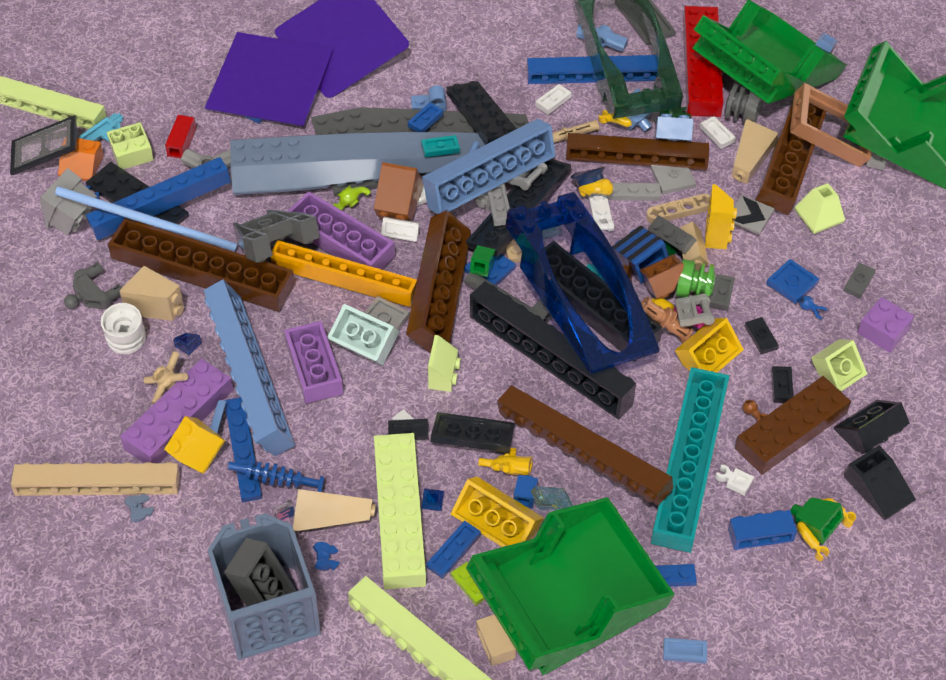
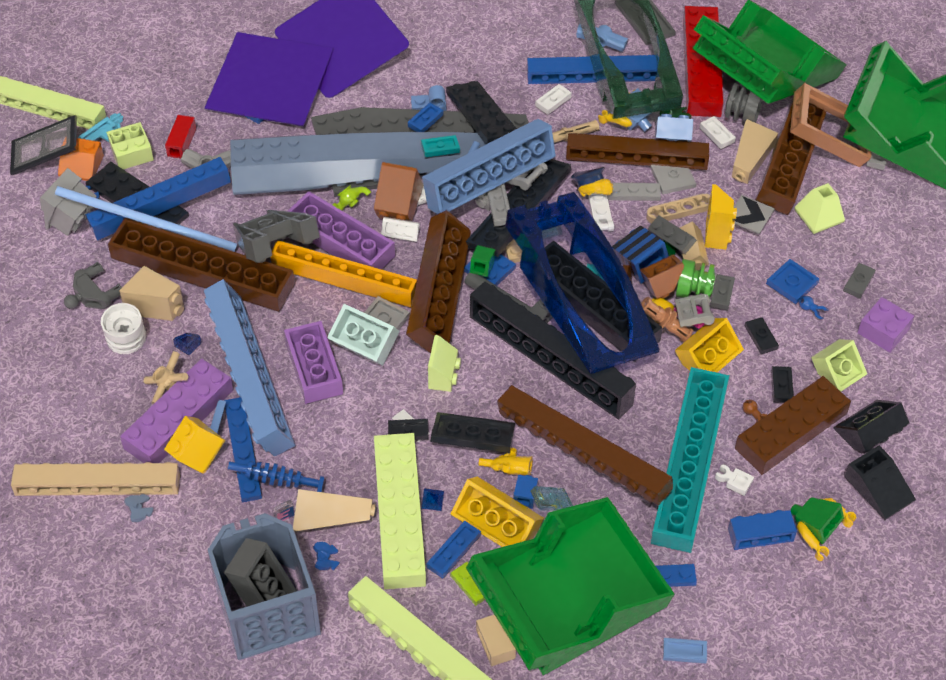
medium blue tile [815,33,837,53] -> none

